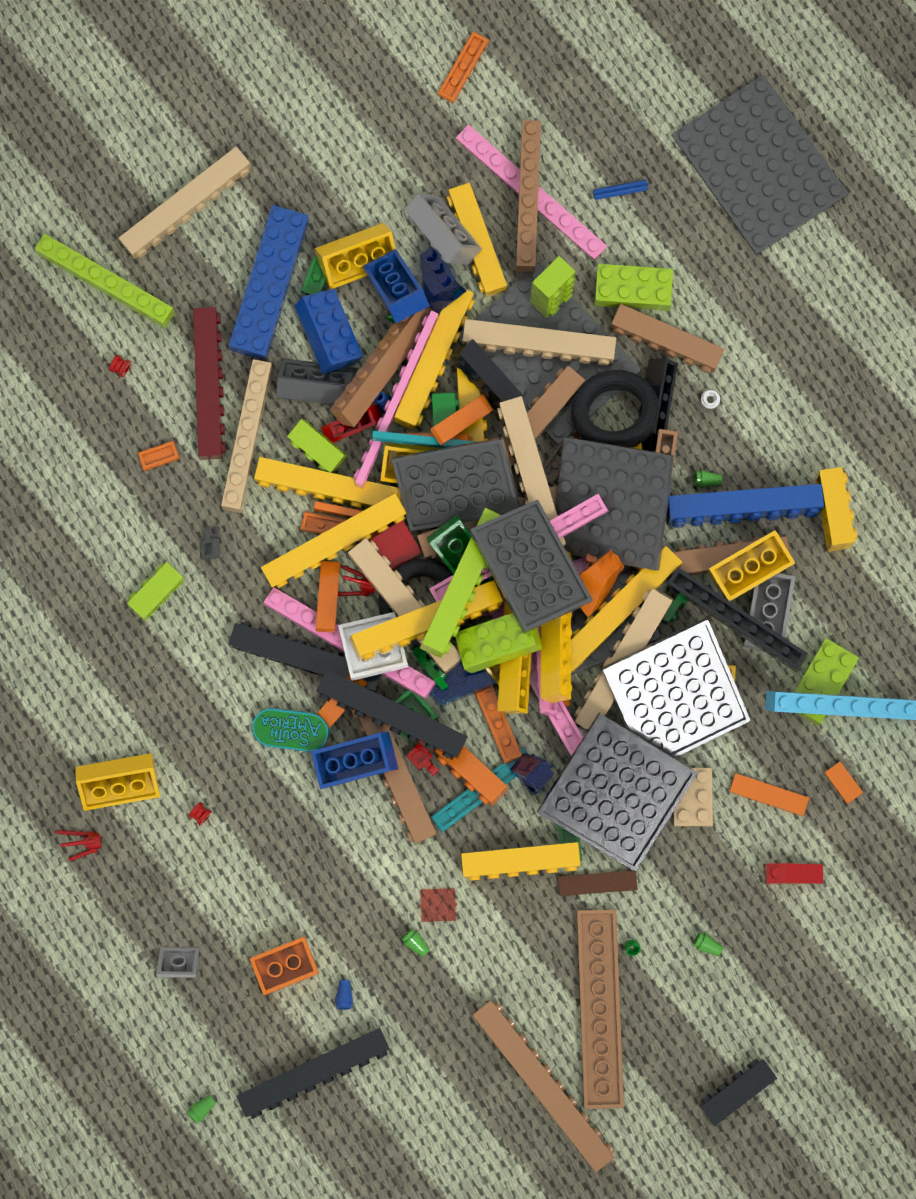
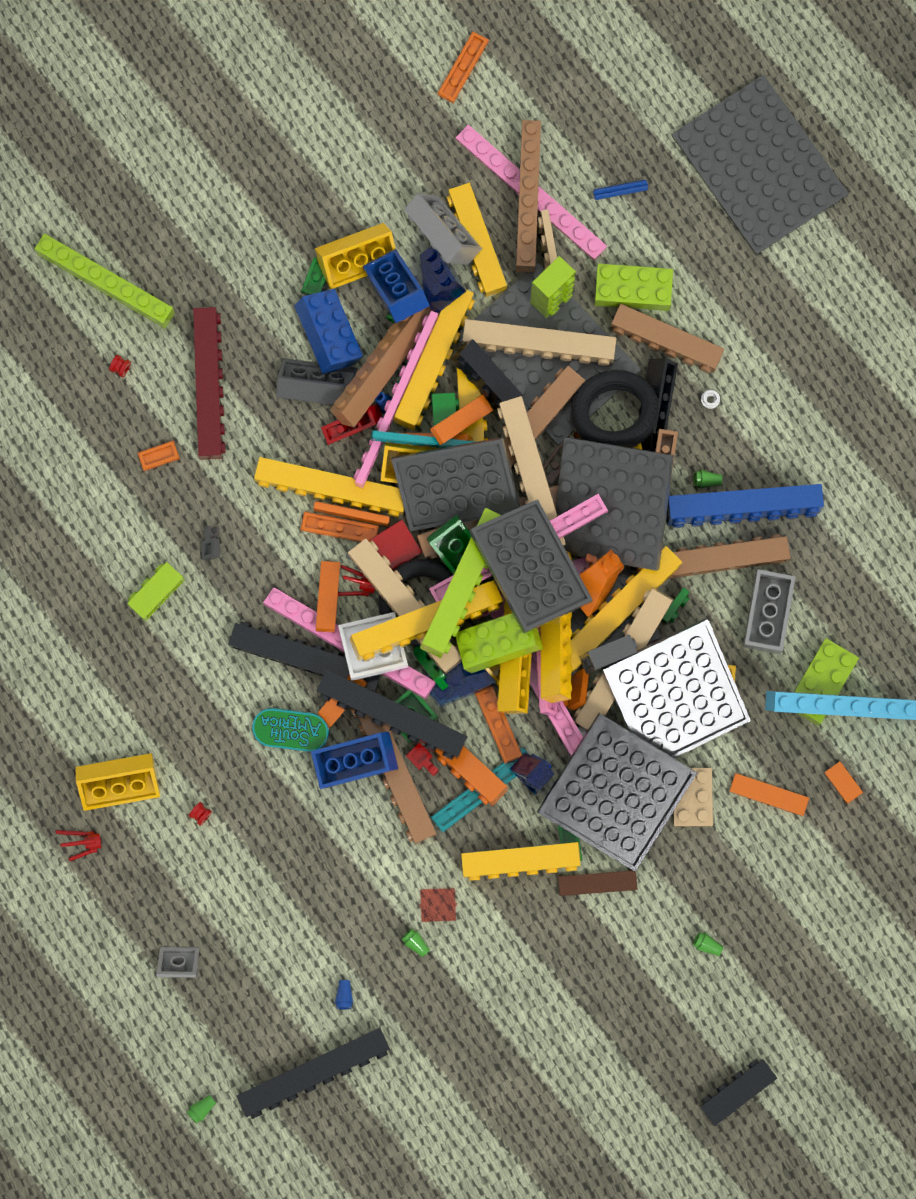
tan brick [119,147,251,259] -> none
tan brick [221,359,273,513] -> none
blue brick [229,205,309,361] -> none
orange brick [249,936,320,996] -> none
yellow brick [261,493,407,588] -> none
lime brick [287,419,348,473] -> none
medium nougat brick [472,1001,615,1172] -> none
medium nougat plate [577,909,624,1109] -> none
green hinge [624,939,641,956] -> none
black brick [667,567,808,673] -> none
yellow slope [707,530,795,601] -> none
red slope [764,863,823,884] -> none
yellow brick [815,467,857,552] -> none
none -> tan plate [537,209,557,269]
none -> orange tile [568,668,589,711]
none -> dark grey slope [579,635,637,674]

